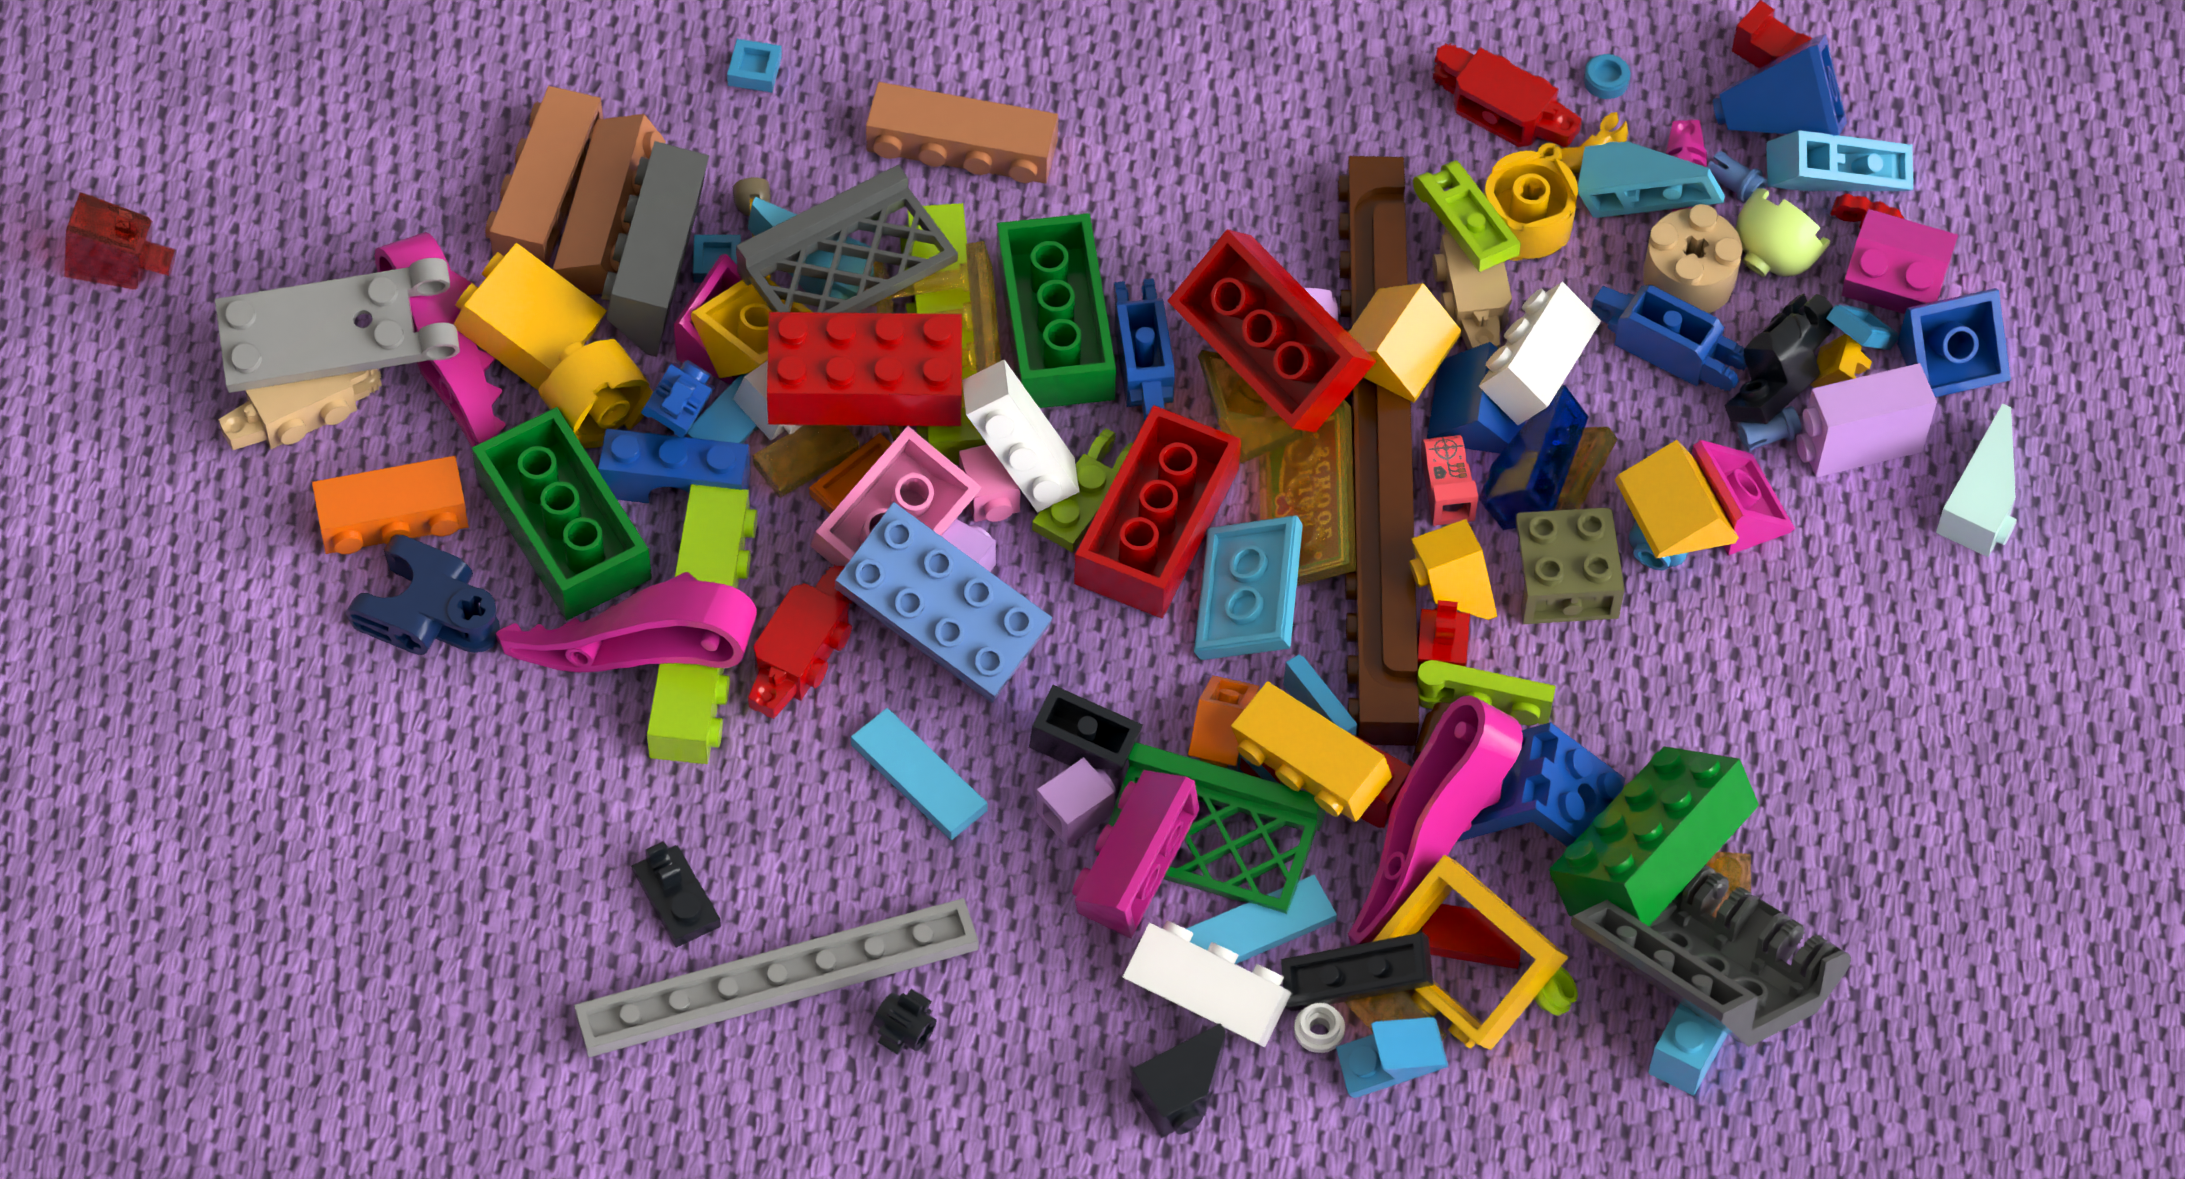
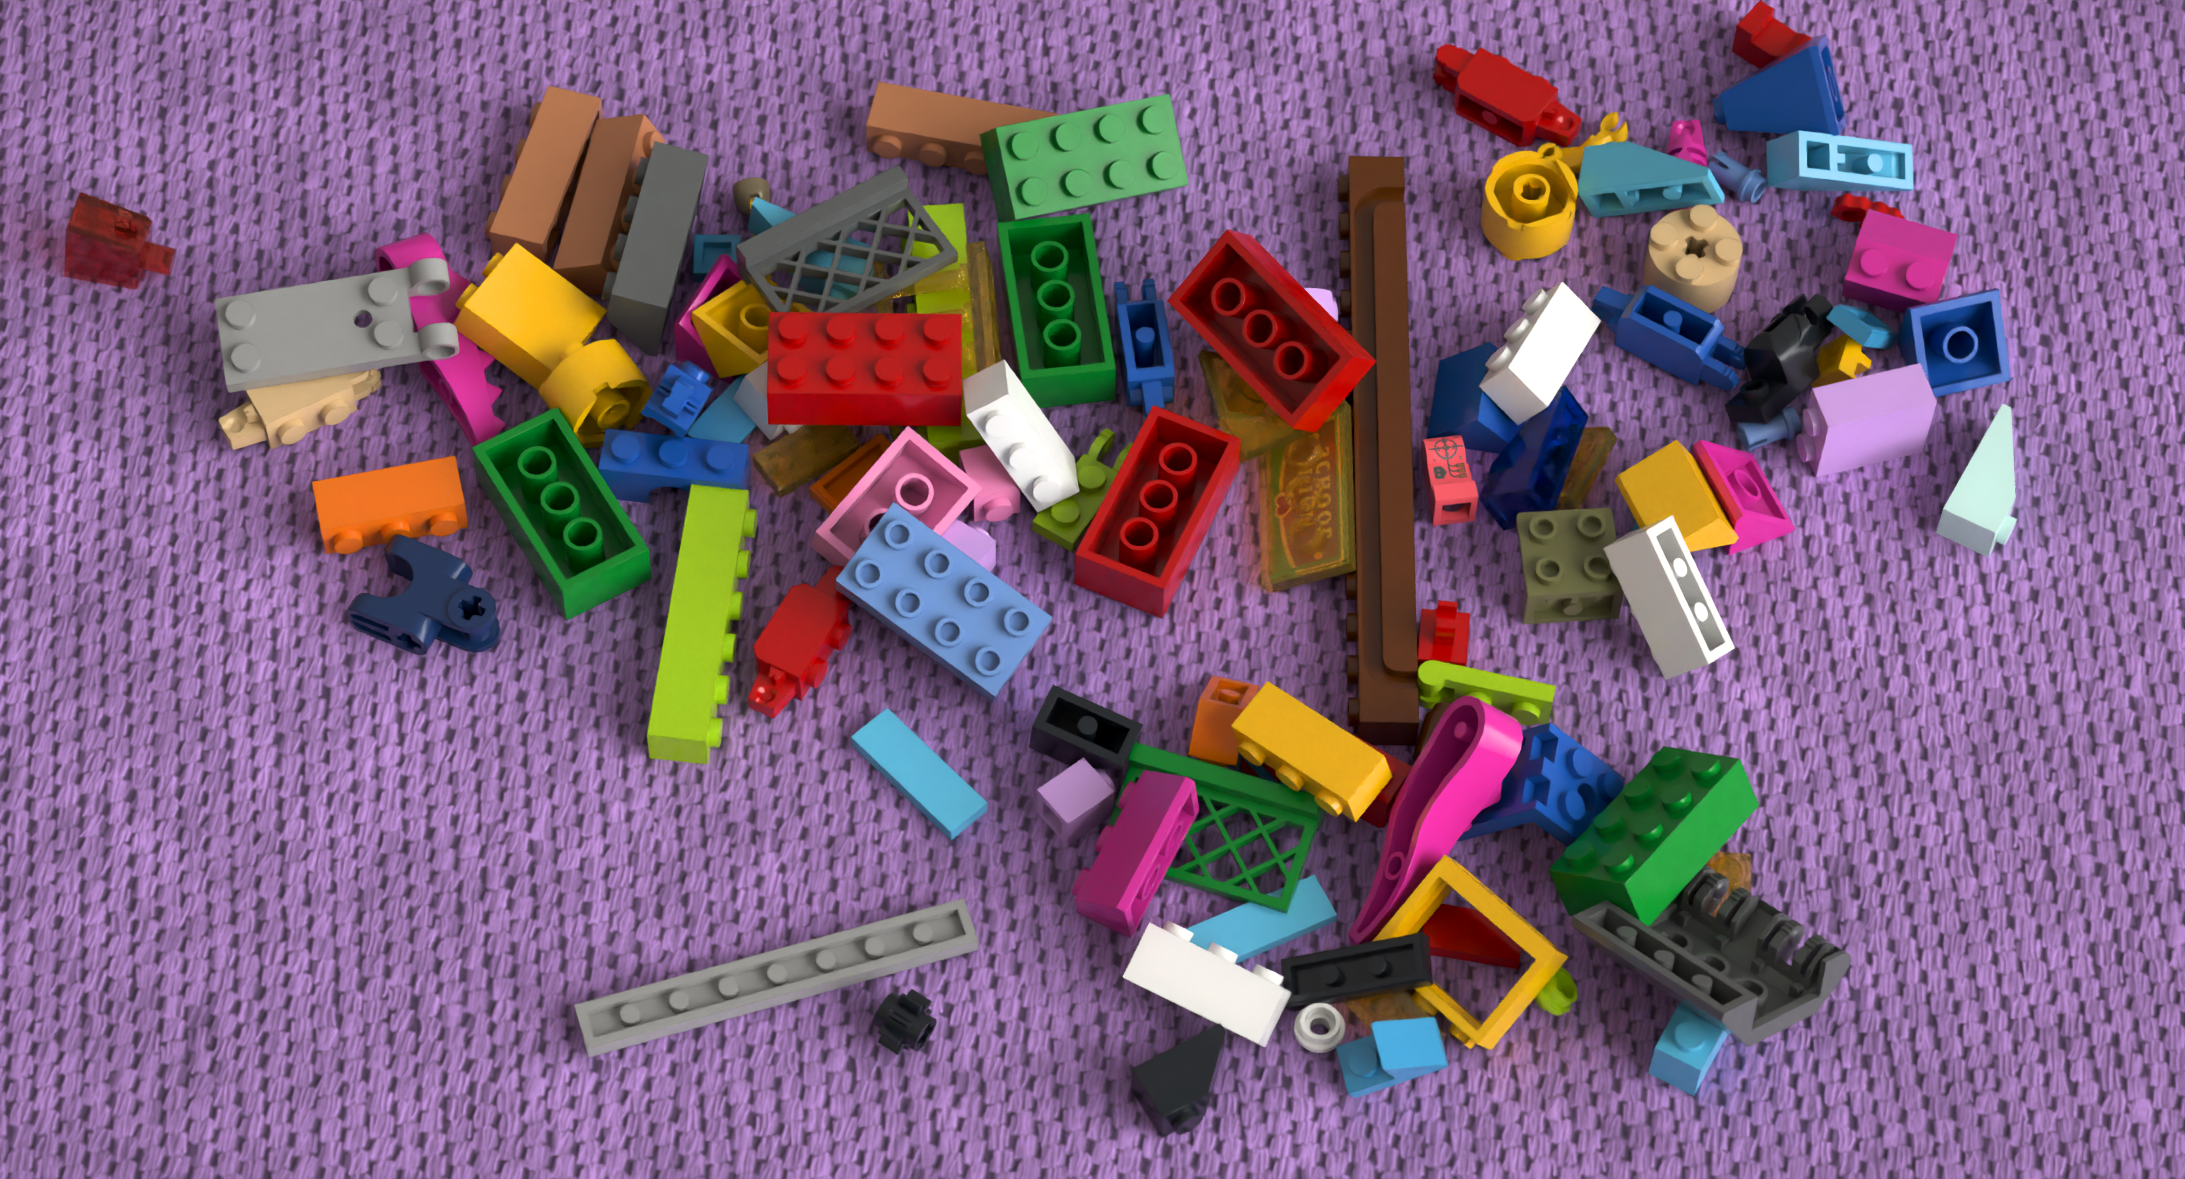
dark pink animal [495,572,757,673] -> none
black plate [631,841,721,948] -> none
dark azure plate [727,39,782,93] -> none
medium azure tile [1194,515,1303,660] -> none
dark azure tile [1283,654,1357,736] -> none
yellow slope [1348,283,1461,403] -> none
yellow slope [1409,519,1498,620] -> none
lime plate [1413,160,1521,272] -> none
tan hinge [1432,229,1512,350] -> none
dark azure tile [1584,54,1631,99] -> none
yellowish green cylinder [1735,188,1830,277] -> none
none -> brick [979,94,1189,223]
none -> white brick [1603,515,1735,680]

